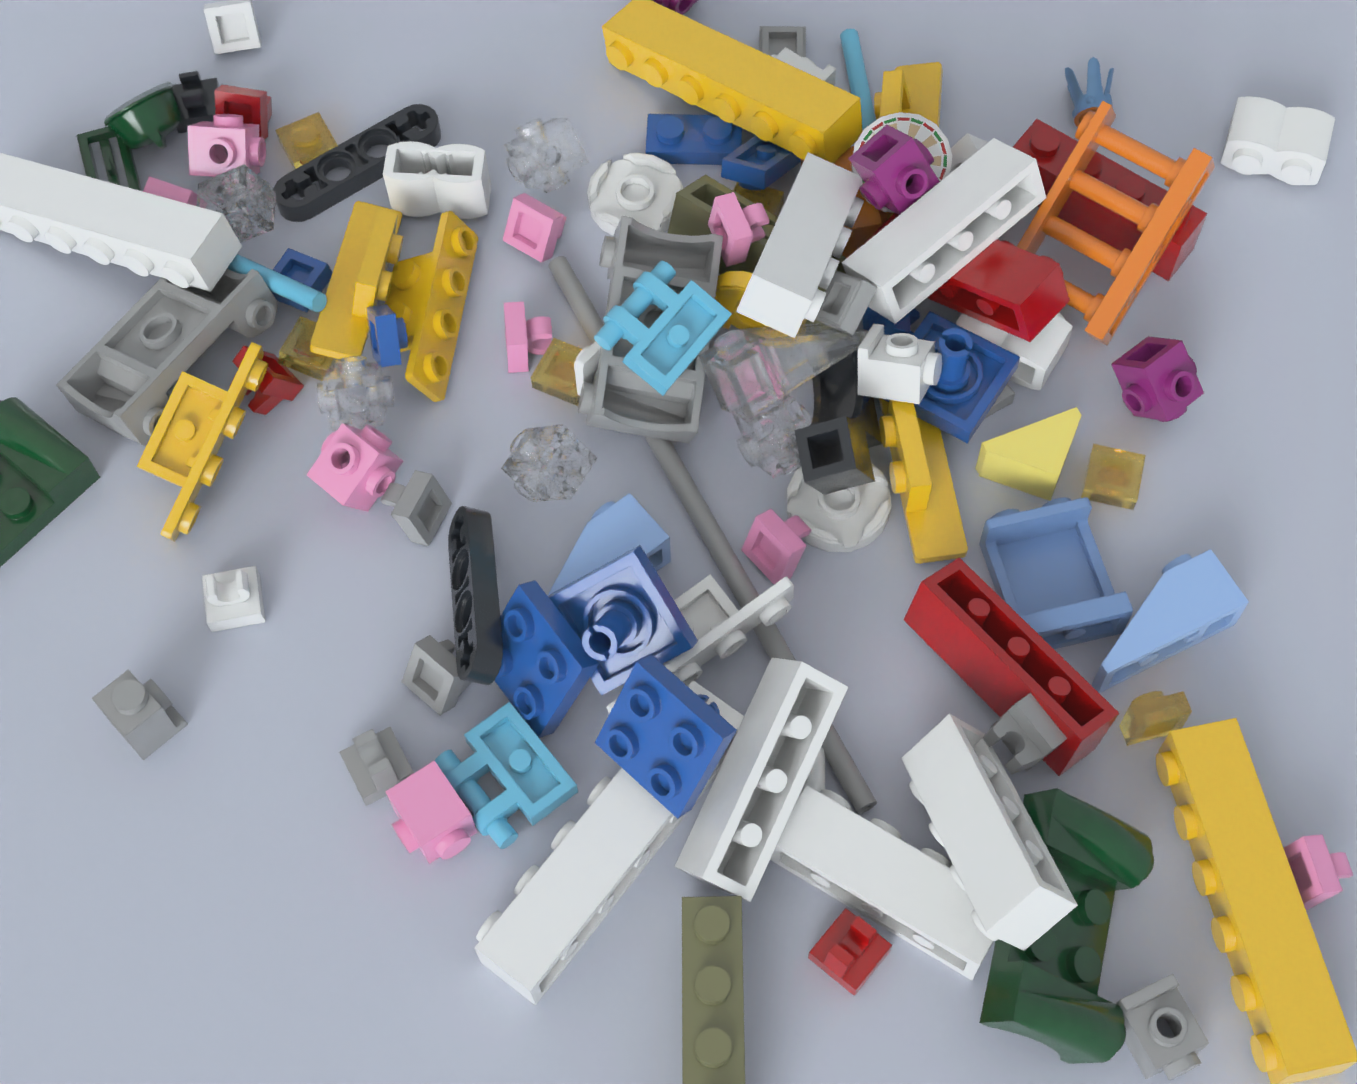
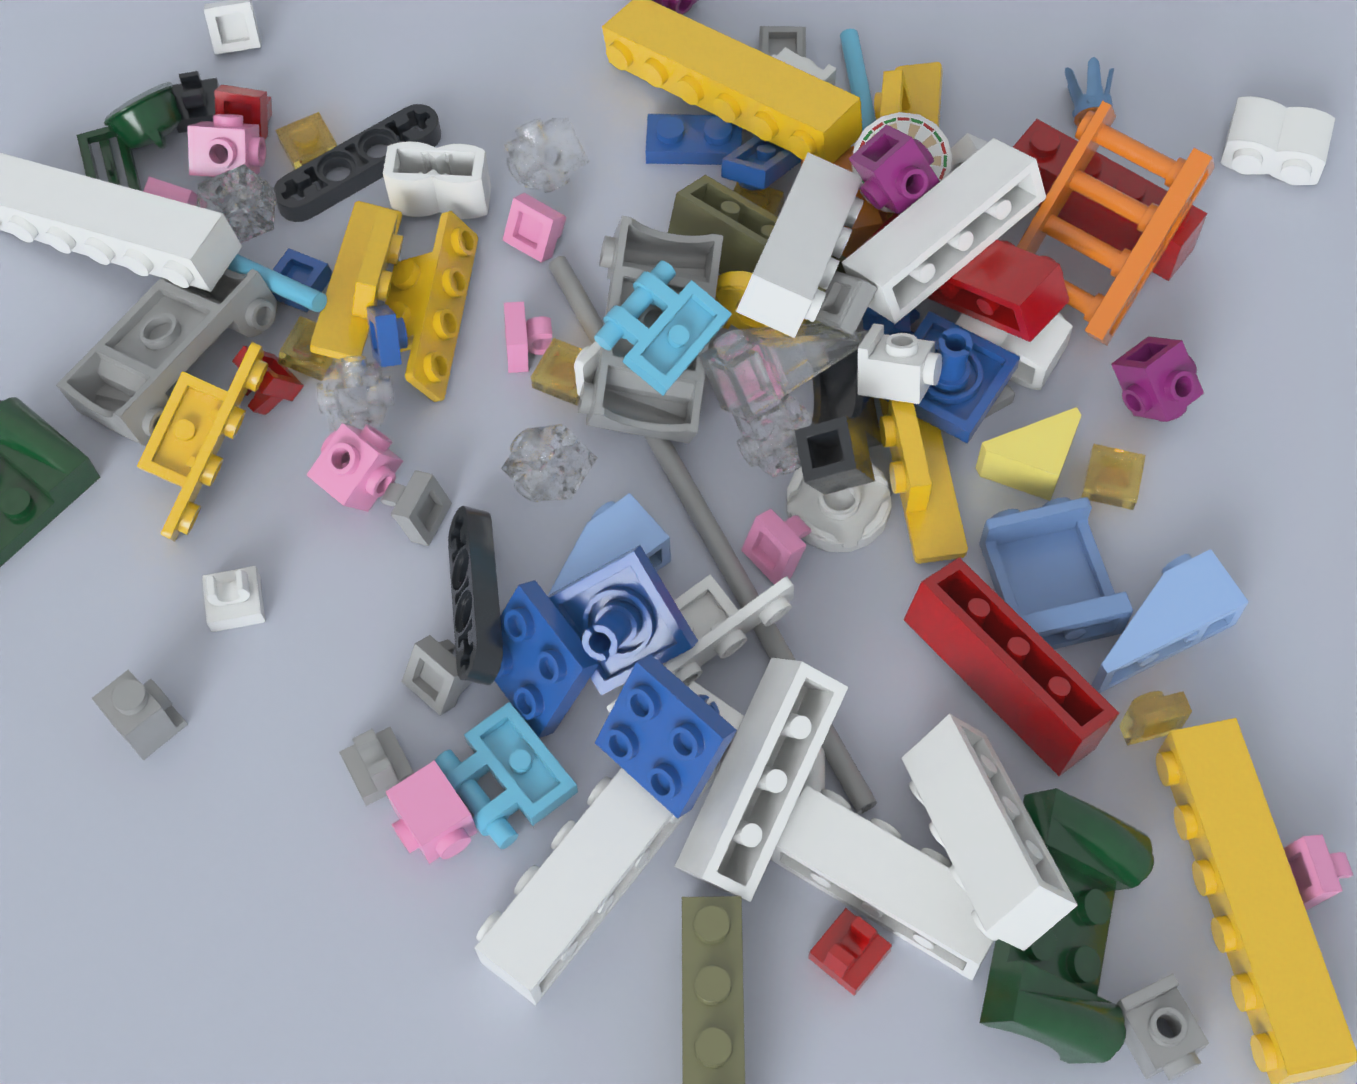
white tile [587,153,683,236] -> none
bright pink tile [708,192,770,267] -> none
light grey tile [983,693,1067,775] -> none

